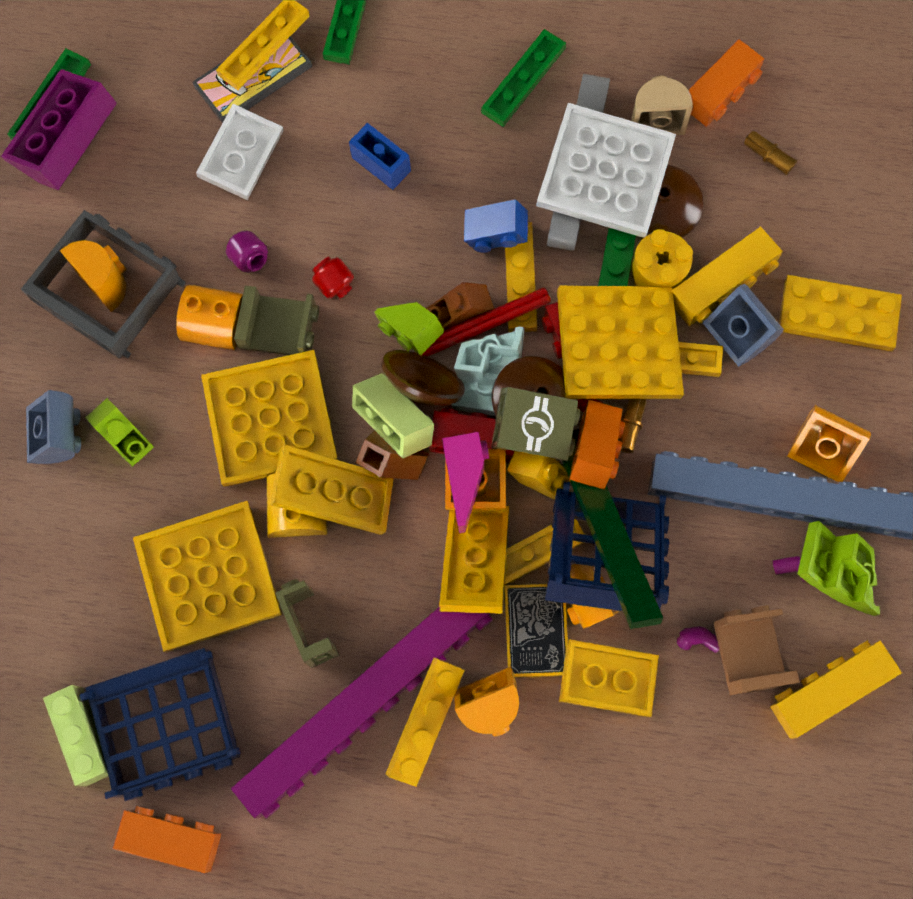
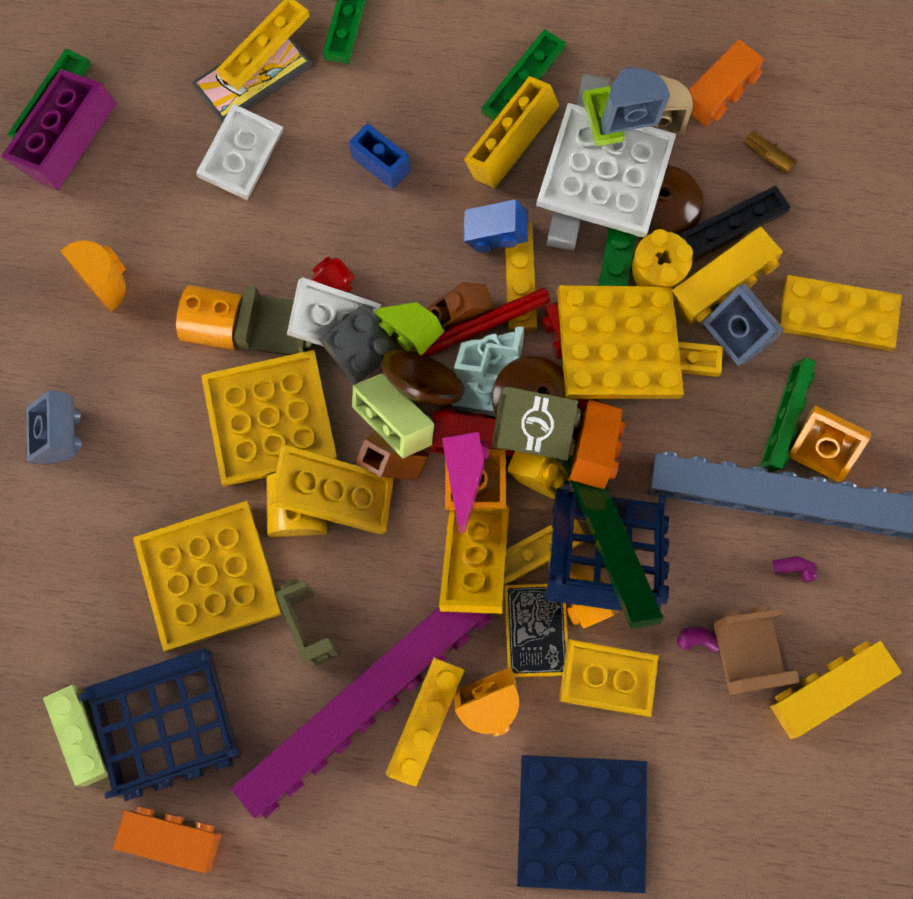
dark grey window [21,210,186,359] -> none
lime slope [85,398,154,467] -> none
magenta head [225,230,268,273] -> none
pearl gold axle [618,399,647,453] -> none
lime slope [797,521,880,616] -> none
none -> white plate [287,277,381,346]
none -> dark grey plate [319,304,398,385]
none -> yellow brick [464,76,559,189]
none -> dark blue plate [517,755,647,893]
none -> lime plate [582,86,625,147]
none -> sand blue brick [601,67,670,135]
none -> black plate [679,185,791,262]
none -> green plate [759,357,816,473]

